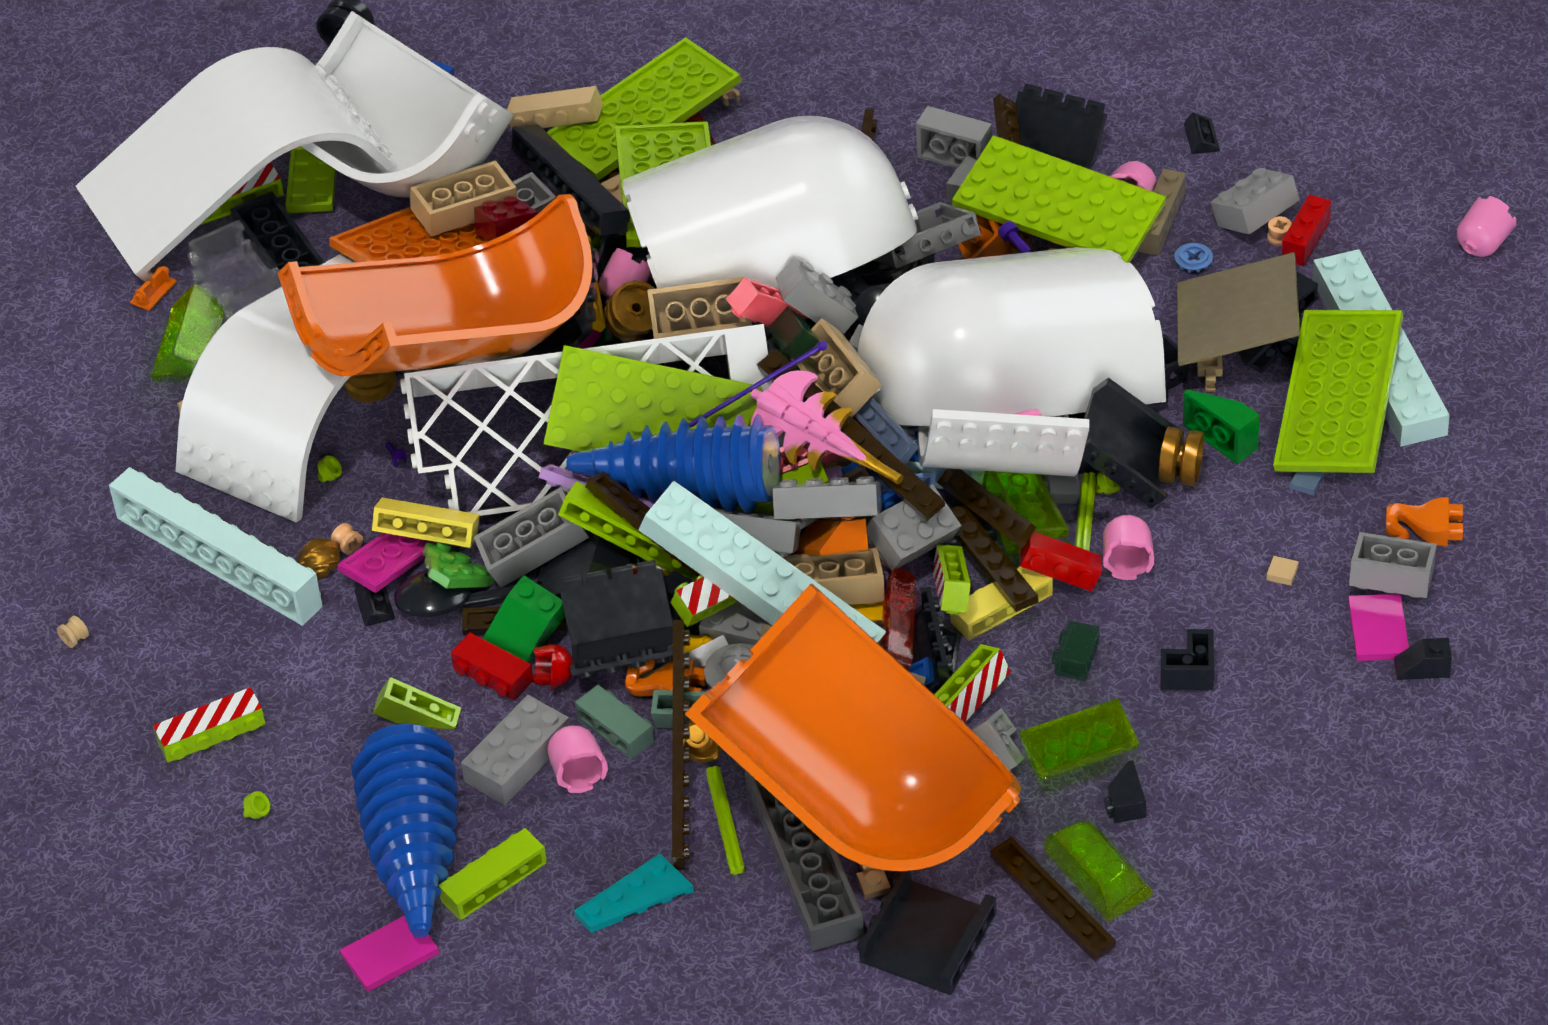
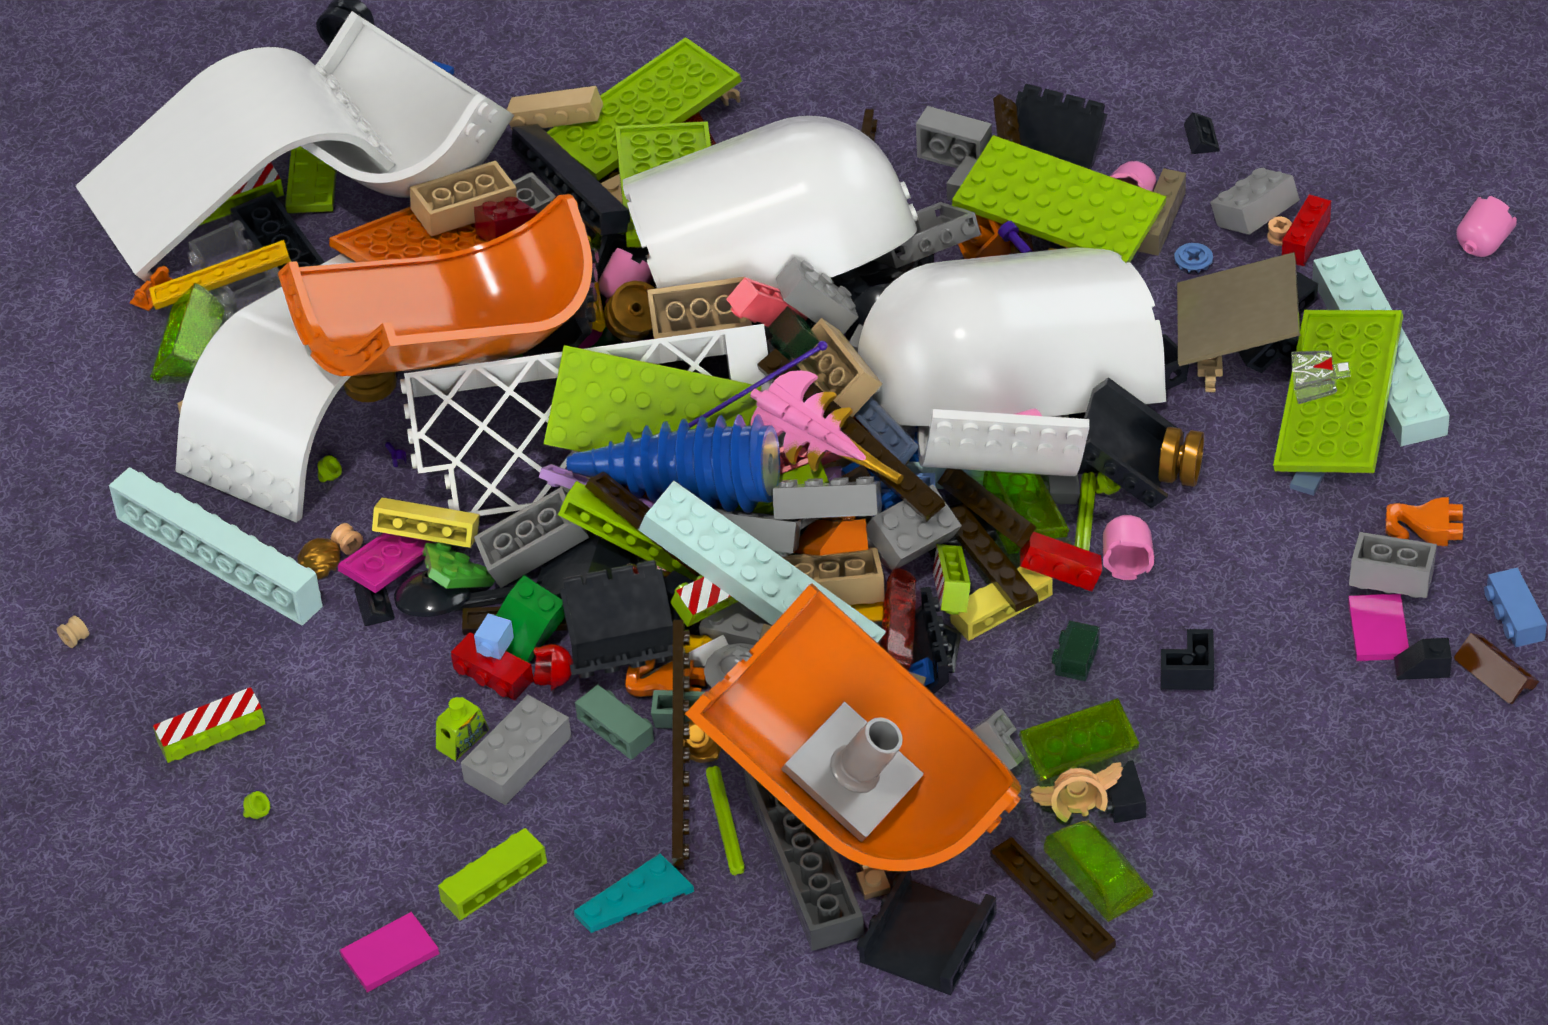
blue cone [352,724,458,938] -> none
lime slope [373,677,461,730] -> none
bright pink cylinder [547,725,608,793] -> none
brick [934,644,1011,723] -> none
green slope [1183,389,1260,464] -> none
tan tile [1266,556,1299,586] -> none
none -> yellow tile [149,240,291,310]
none -> lime torso [436,697,489,761]
none -> light blue brick [474,614,514,660]
none -> light grey piece [781,702,924,842]
none -> light nougat helmet [1030,762,1123,823]
none -> clear torso [1291,351,1351,404]
none -> reddish brown panel [1454,633,1539,704]
none -> medium blue brick [1484,568,1547,647]

